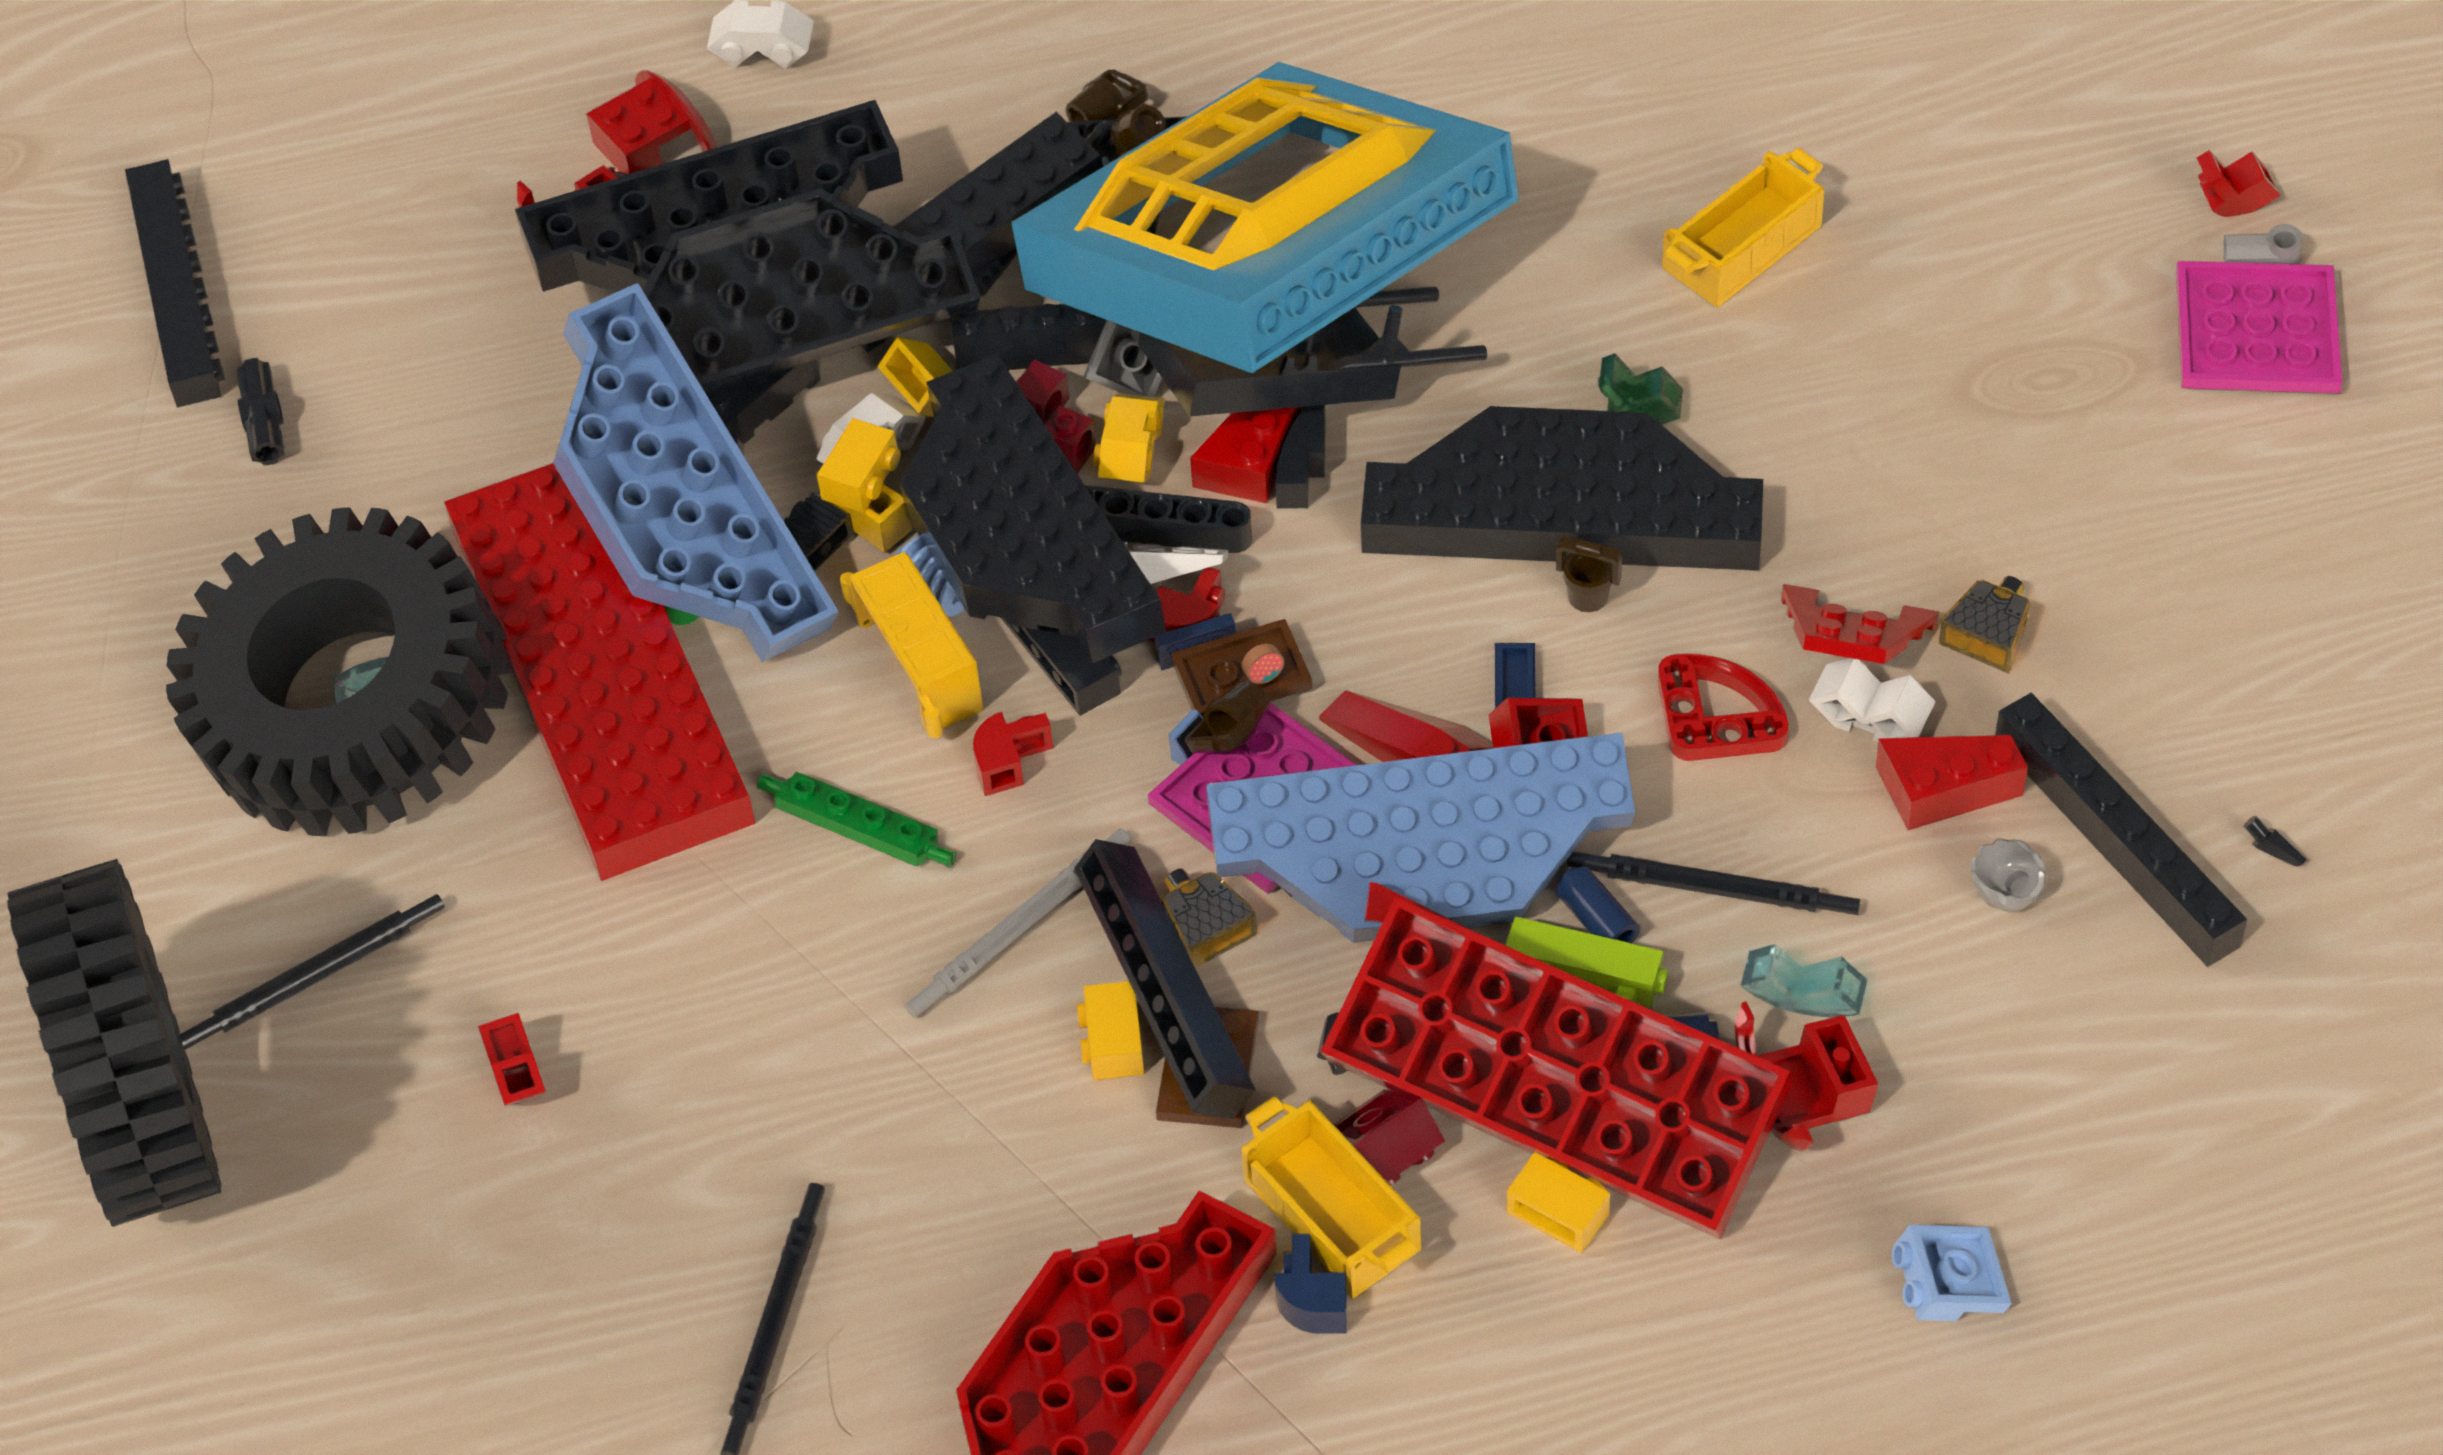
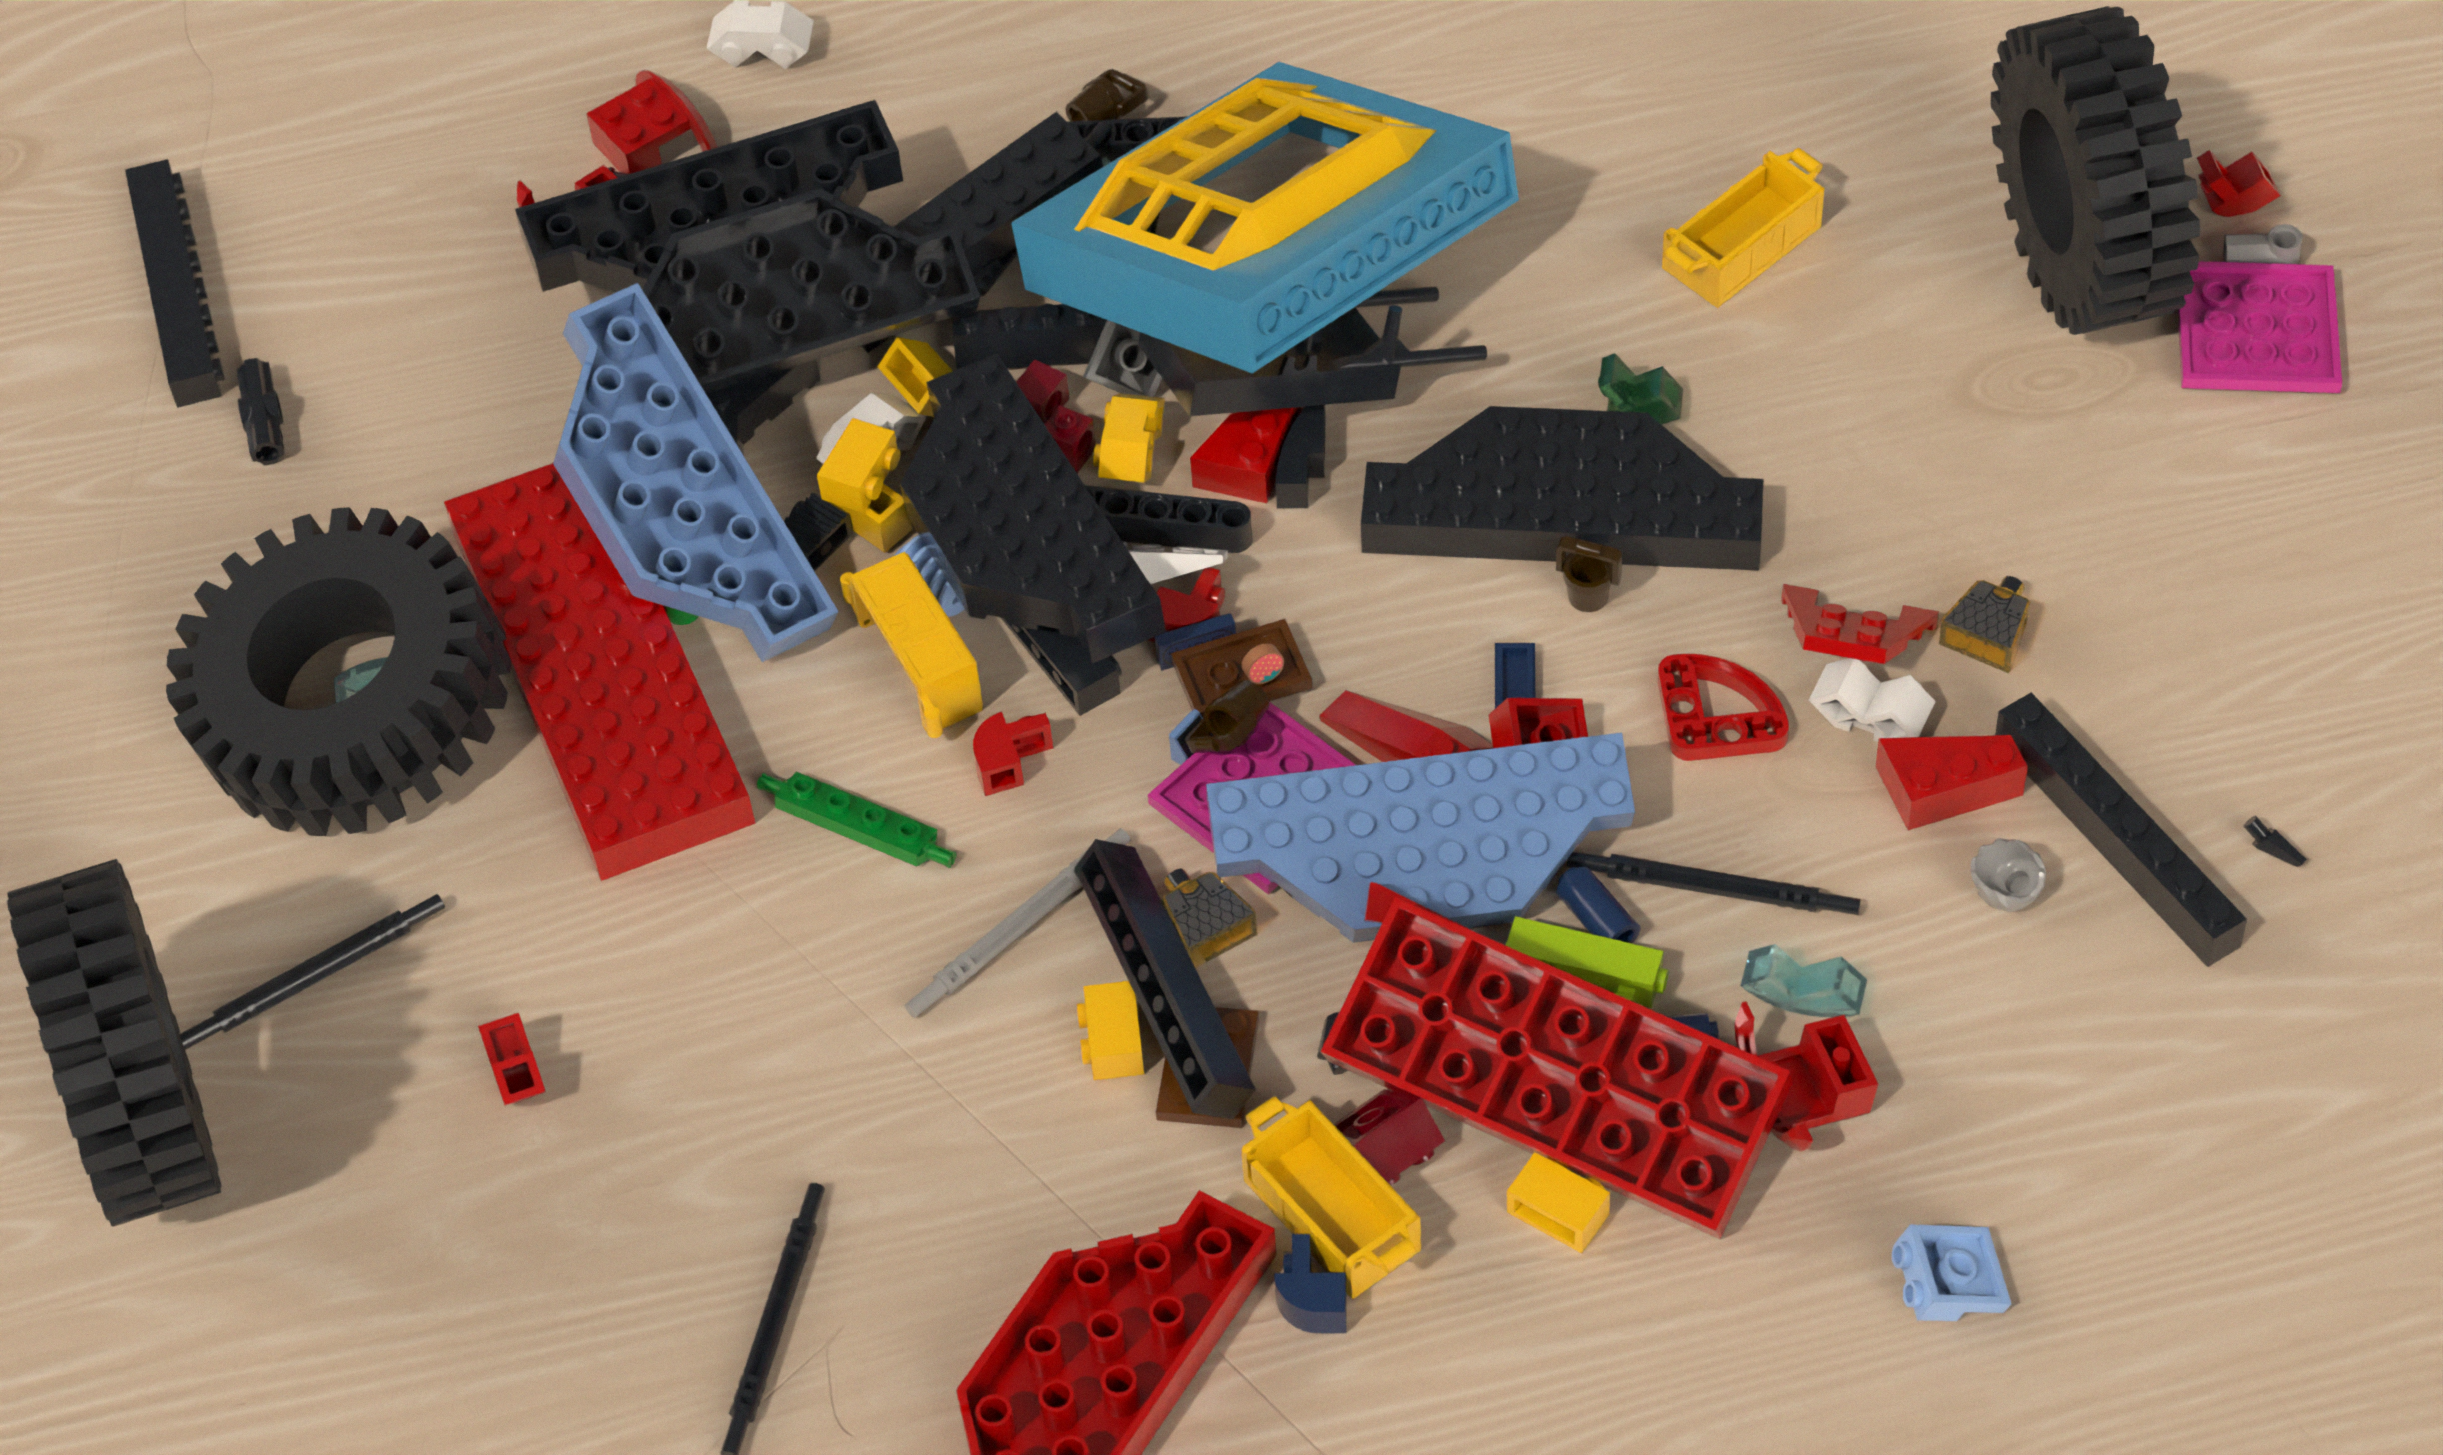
dark brown piece [1111,104,1166,162] -> none
none -> black tyre [1991,6,2200,335]

